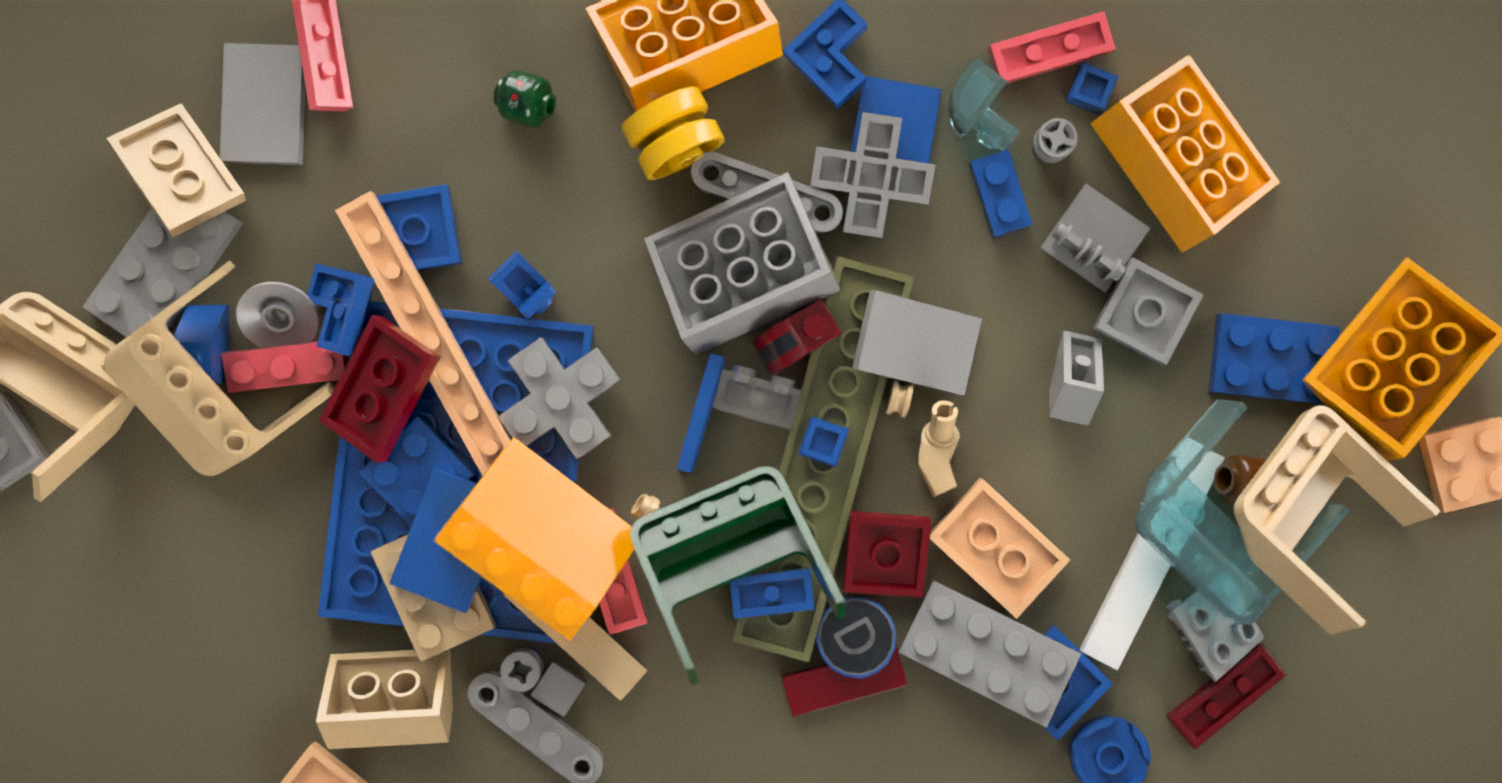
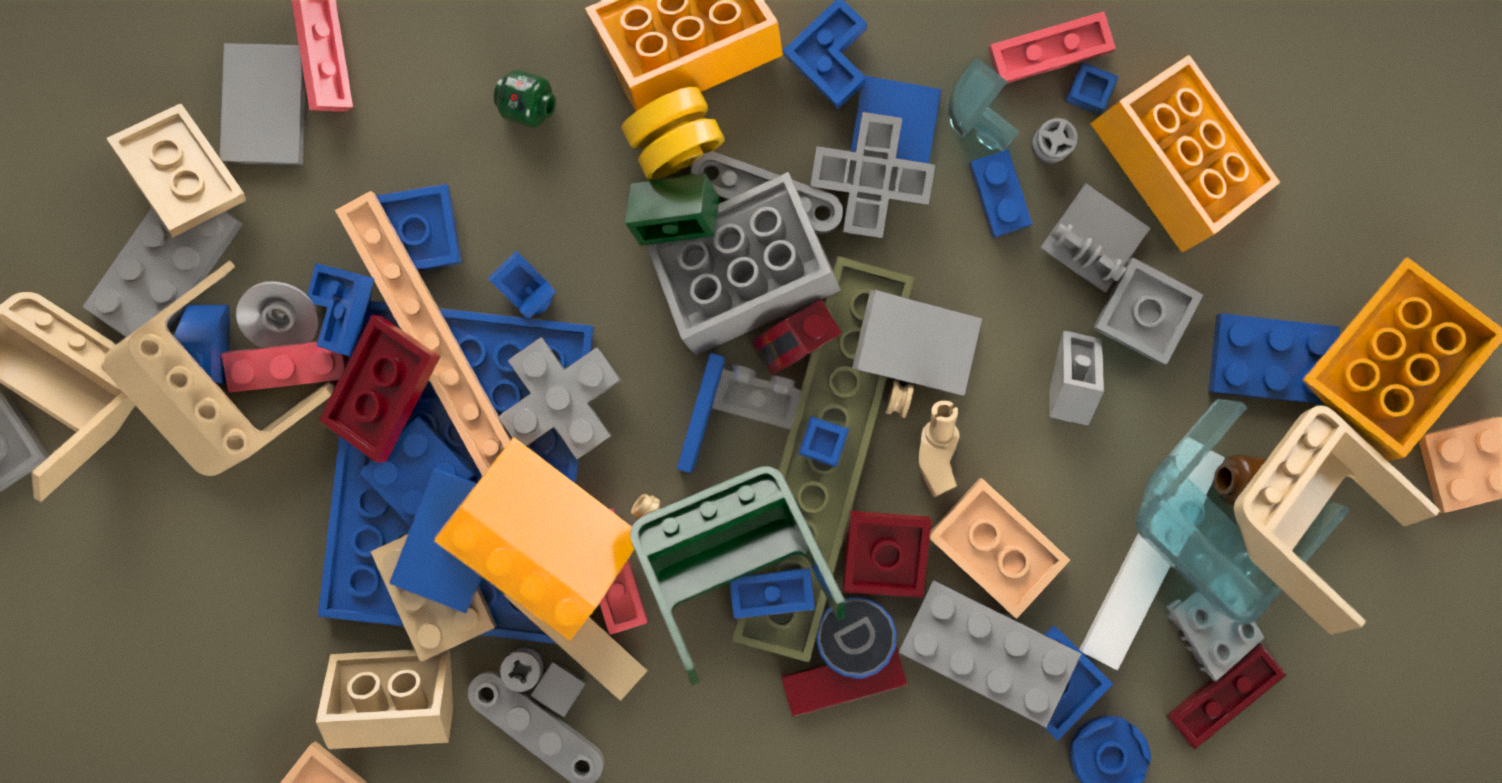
none -> dark green brick [625,173,719,246]

